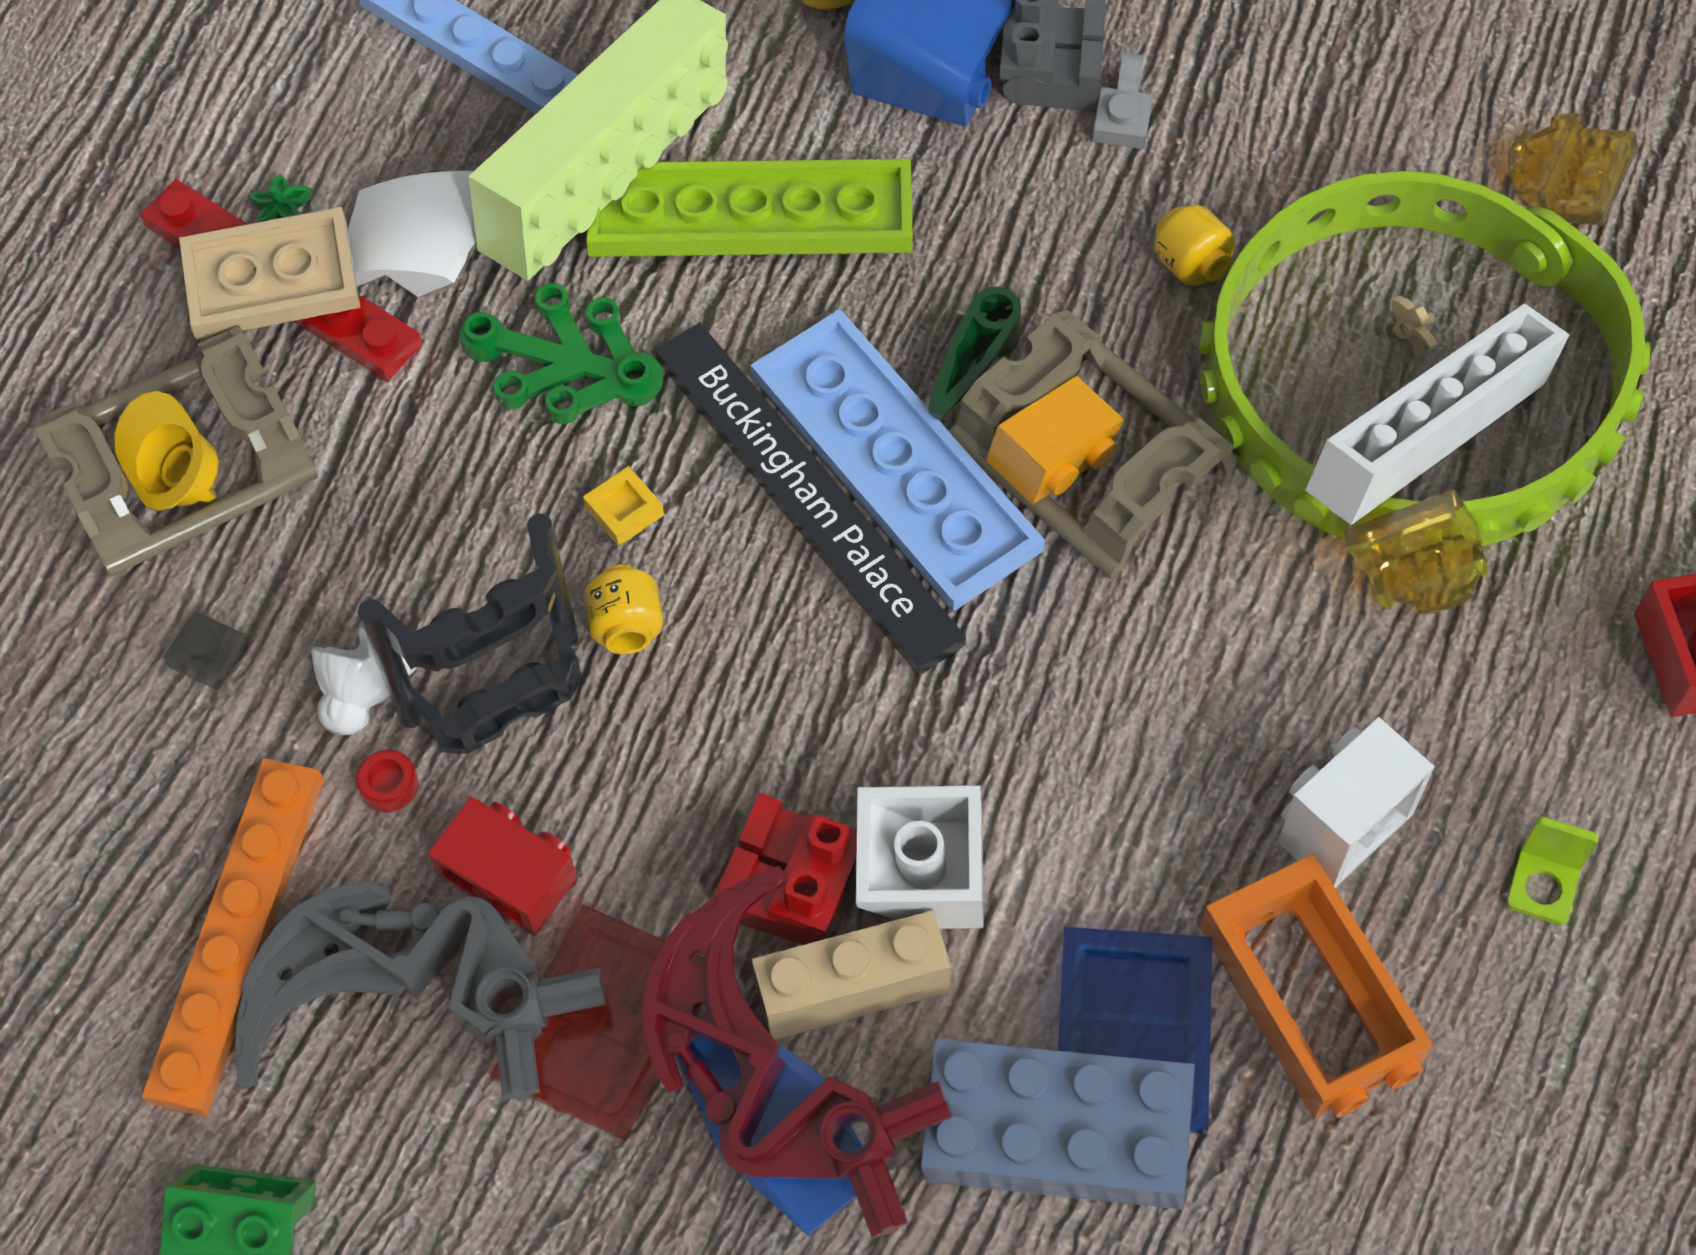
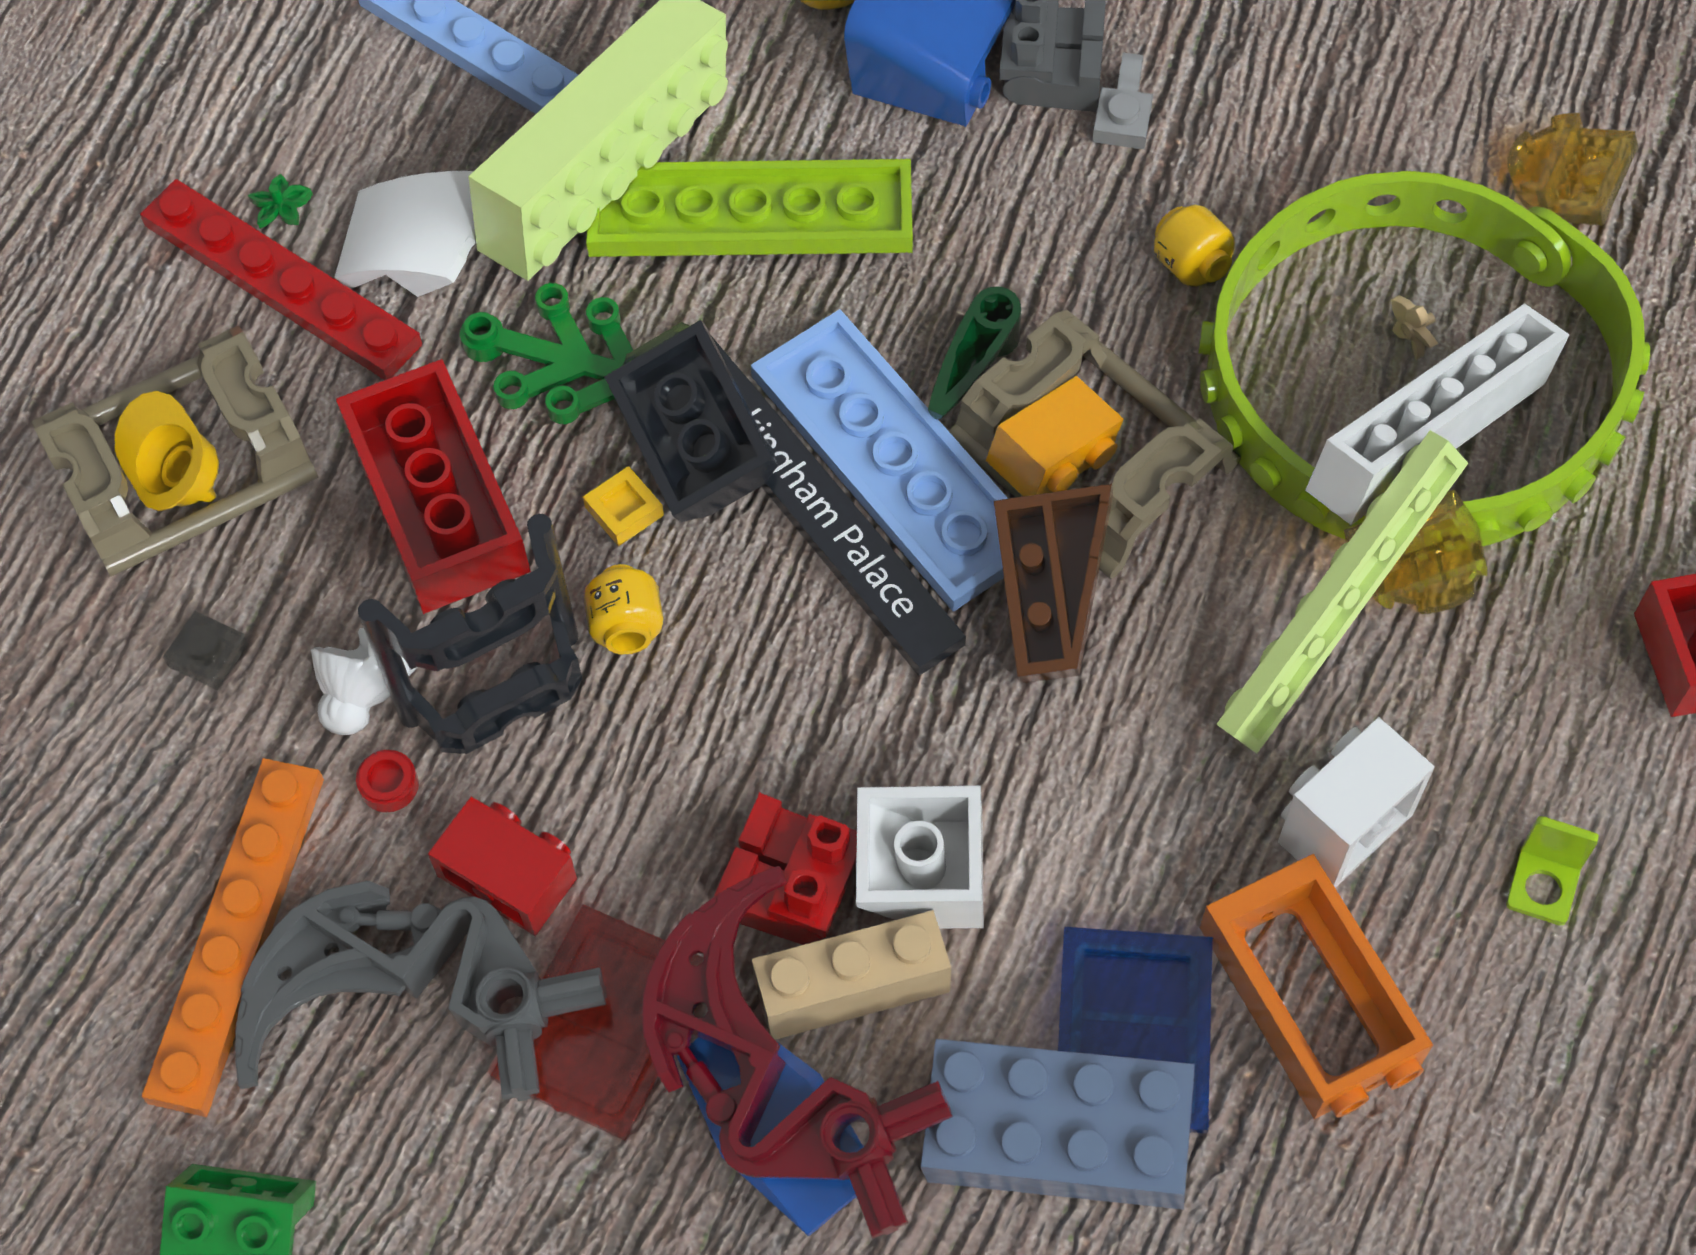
tan plate [179,207,361,340] -> none
none -> red brick [336,359,531,614]
none -> black slope [604,320,779,523]
none -> reddish brown wedge [994,484,1113,684]
none -> yellowish green plate [1216,430,1468,753]

